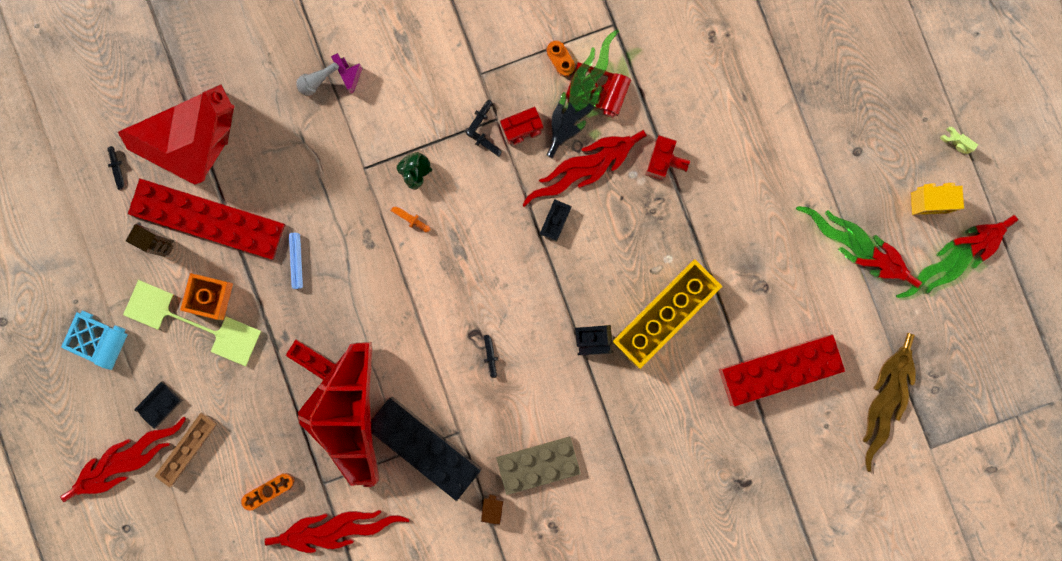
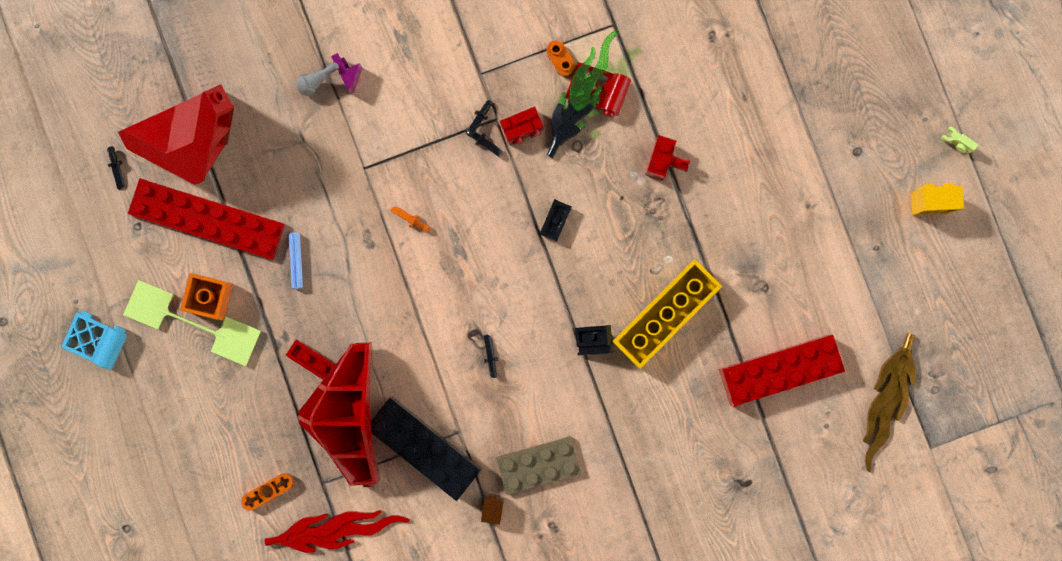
red piece [60,417,186,502] -> none
dark brown brick [126,224,174,257] -> none
black plate [134,381,183,429] -> none
medium nougat plate [154,413,218,488] -> none
dark green hair [396,152,433,190] -> none
red piece [523,130,647,207] -> none
piece [796,206,922,288] -> none
piece [896,215,1018,298] -> none

